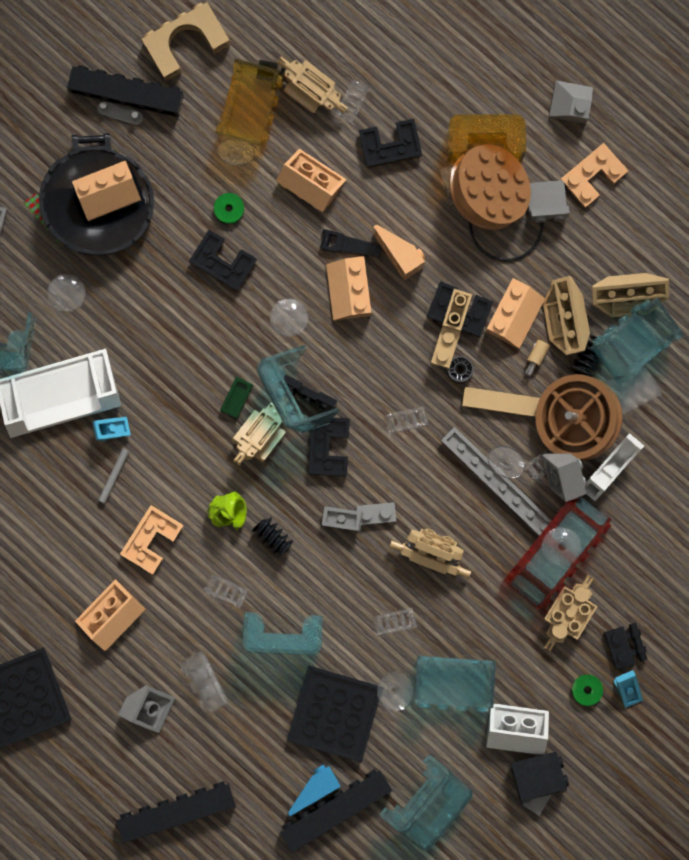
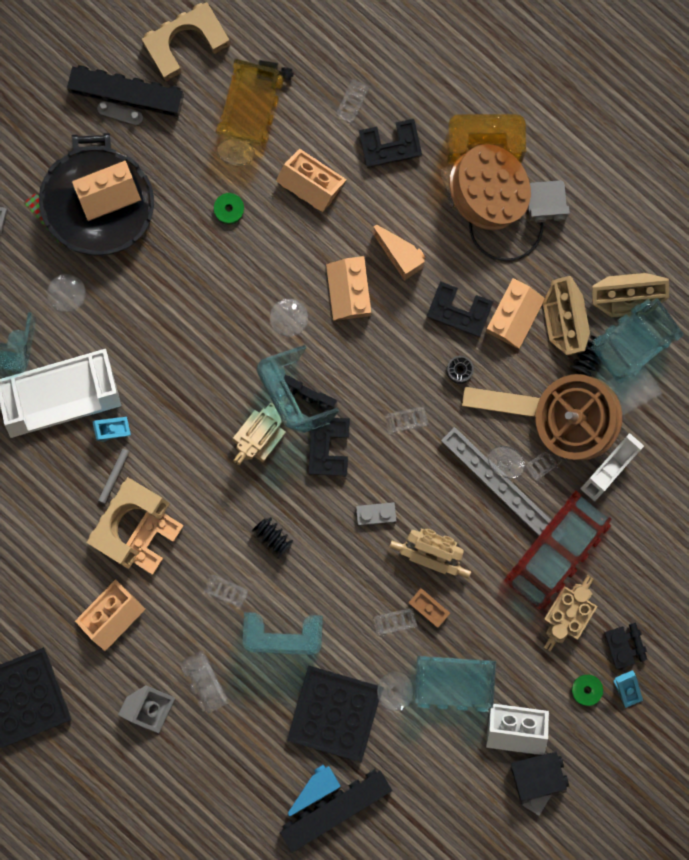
black brick [116,781,236,843] -> none
black plate [189,230,257,292] -> none
lime helmet [207,491,247,531] -> none
dark green tile [220,377,253,419] -> none
tan piece [277,56,348,114] -> none
black piece [320,229,382,258] -> none
light grey plate [322,506,363,531] -> none
clear light blue windscreen [379,754,473,851] -> none
tan slope [431,289,472,369] -> none
tan piece [525,340,550,376] -> none
light grey slope [542,453,587,502] -> none
clear dish [542,527,581,567] -> none
light grey slope [549,80,593,124] -> none
light nougat plate [560,143,628,208] -> none
none -> tan arch [86,477,170,569]
none -> medium nougat plate [409,588,450,628]

